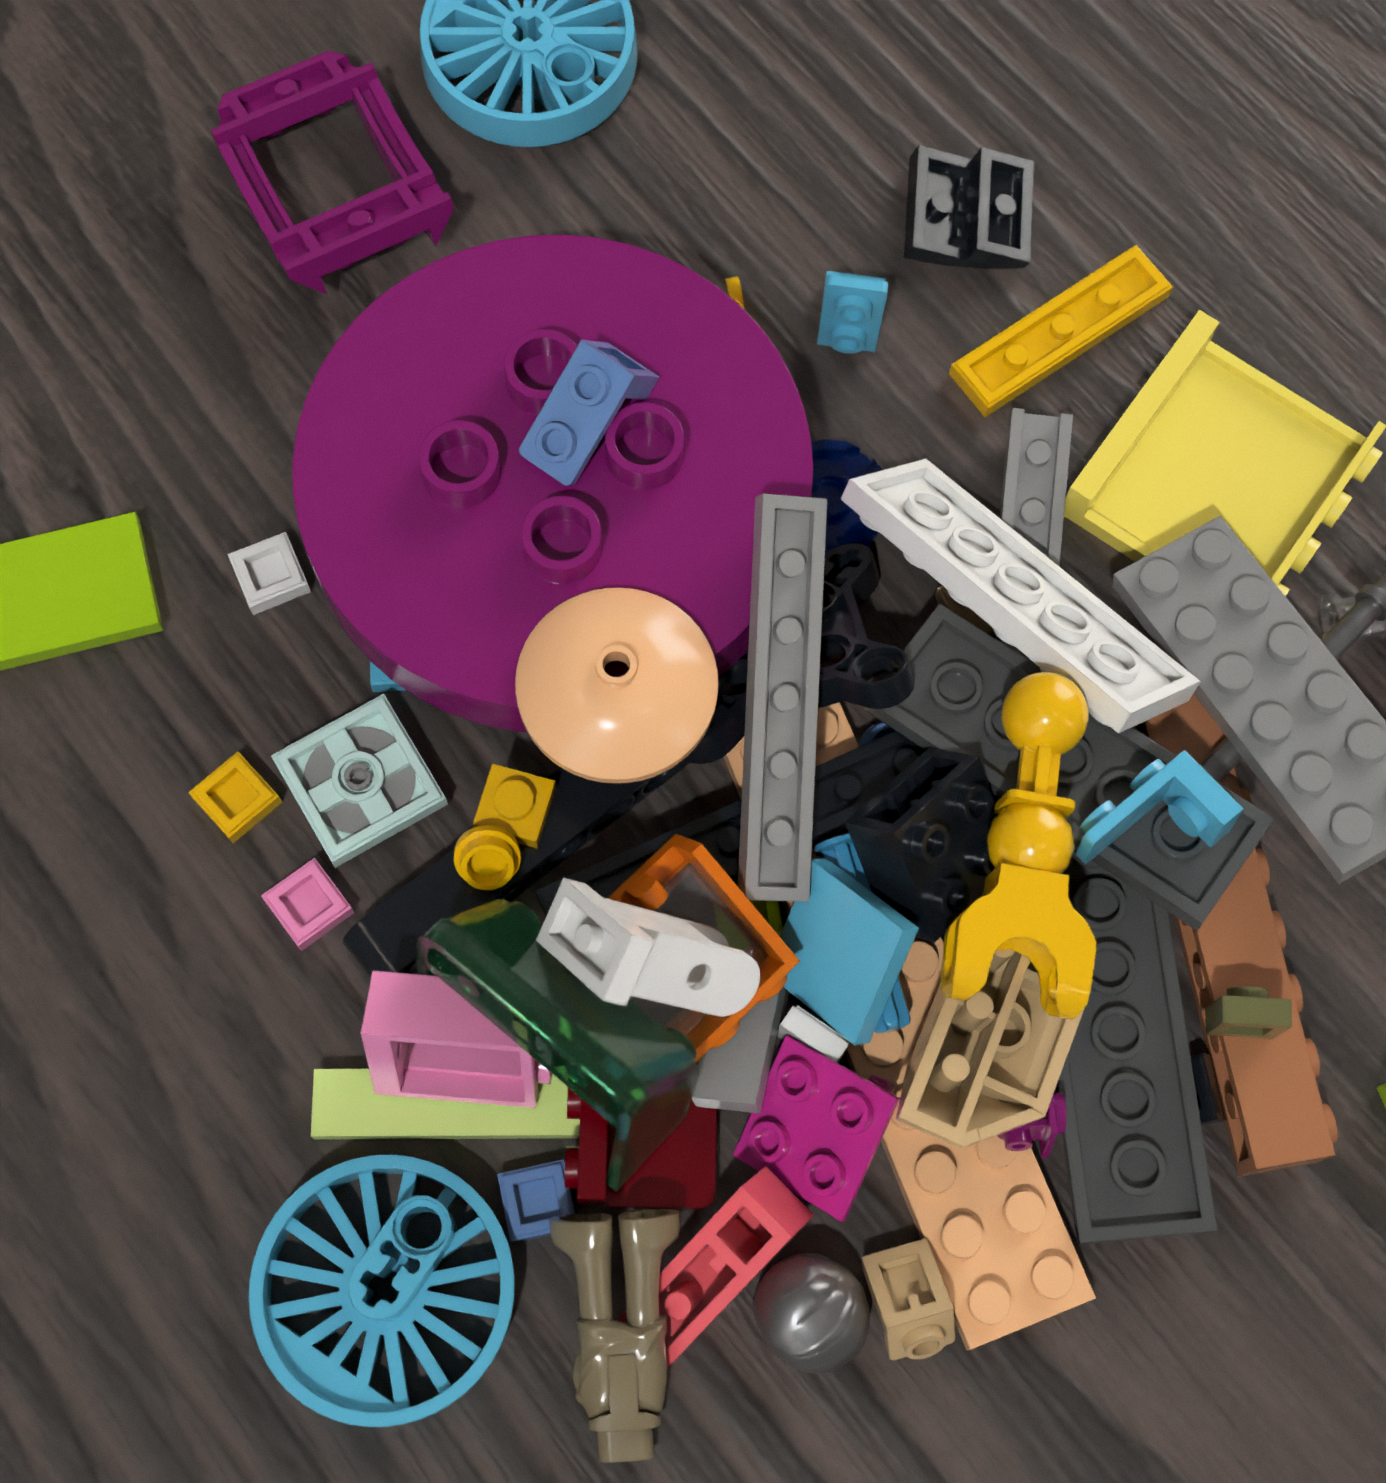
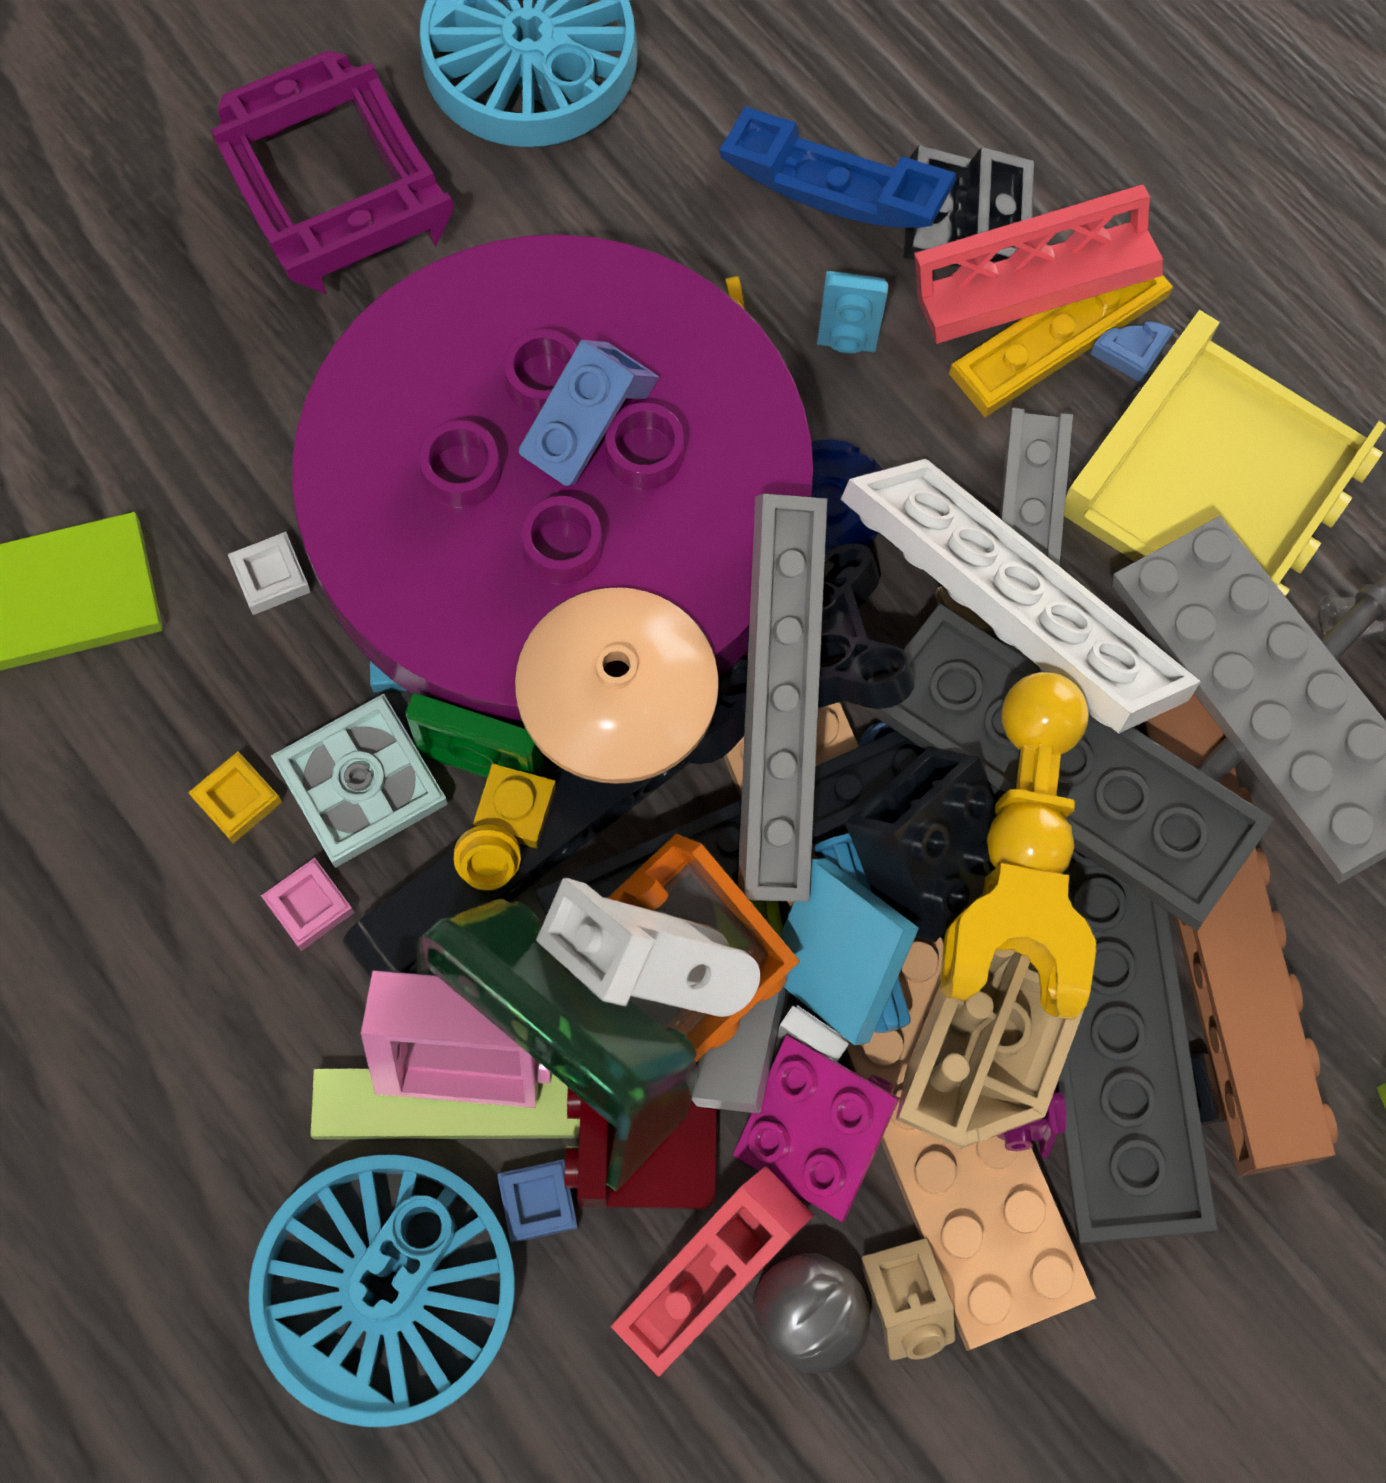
dark tan piece [549,1209,681,1463] -> none
medium azure bracket [1076,750,1243,864] -> none
olive plate [1205,986,1292,1039] -> none
none -> green tile [405,692,545,778]
none -> blue slope [719,106,956,228]
none -> coral fence [914,184,1163,344]
none -> medium blue tile [1090,322,1174,383]

